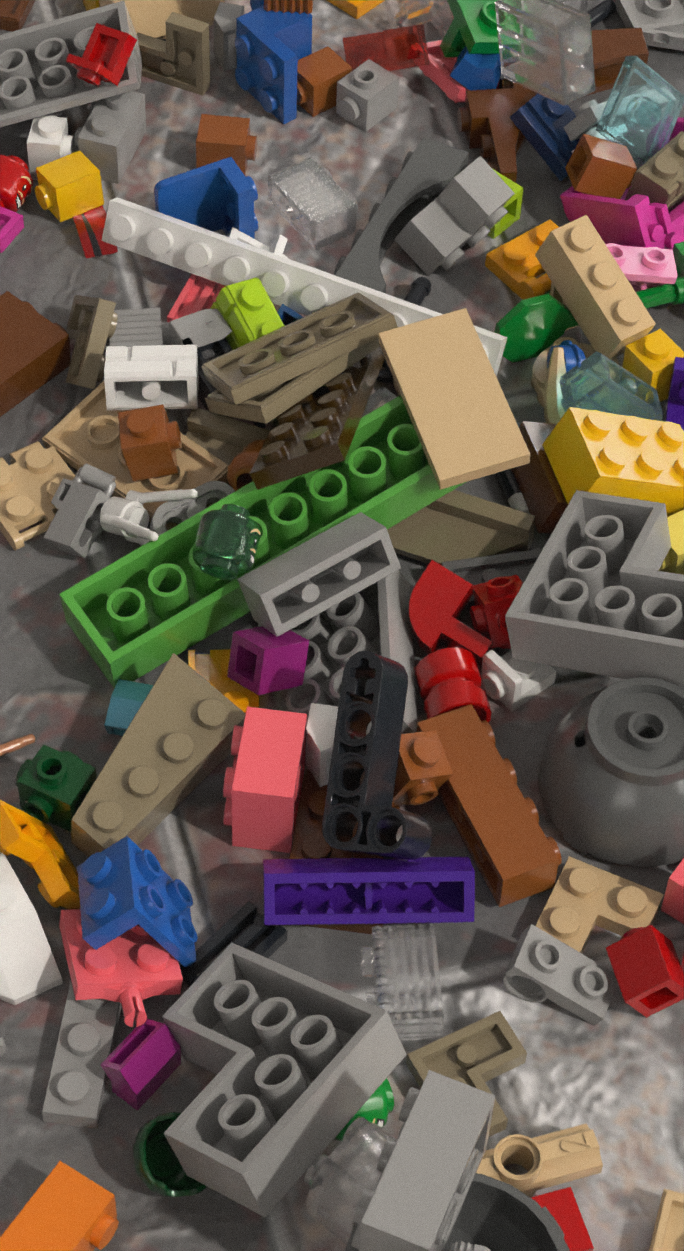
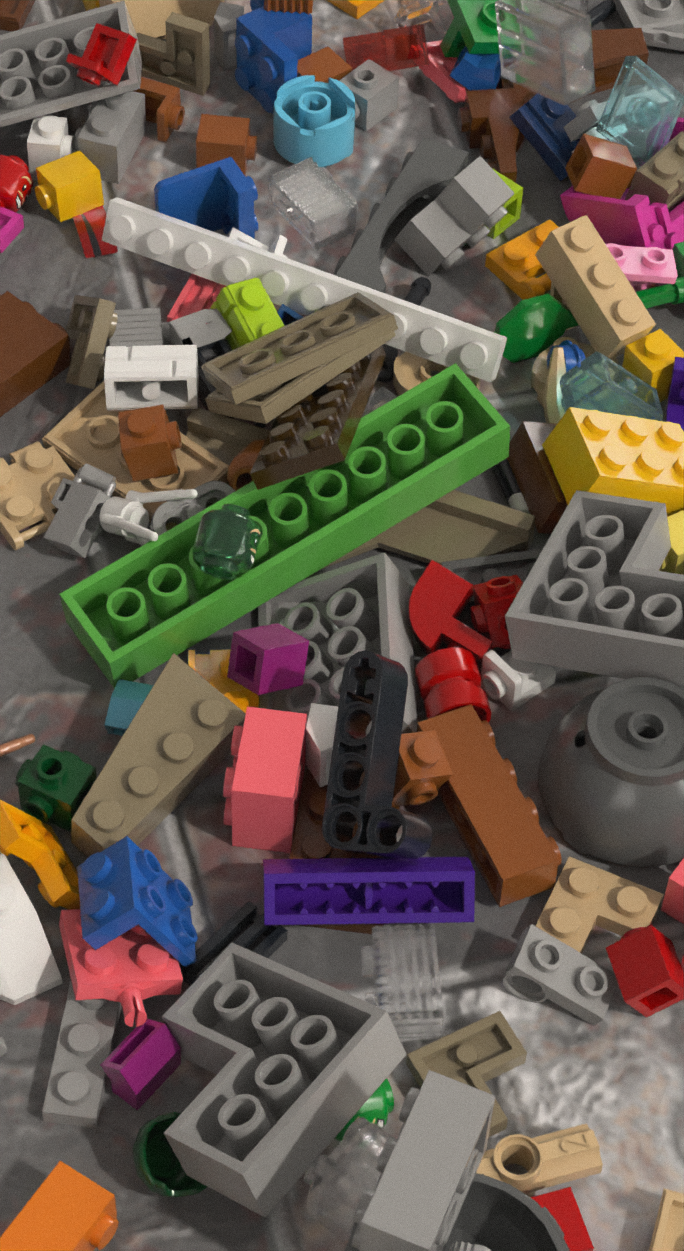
light grey brick [237,512,401,637] -> none
tan tile [378,308,530,490] -> none
none -> dark orange bracket [134,77,185,143]
none -> medium azure brick [273,75,355,173]

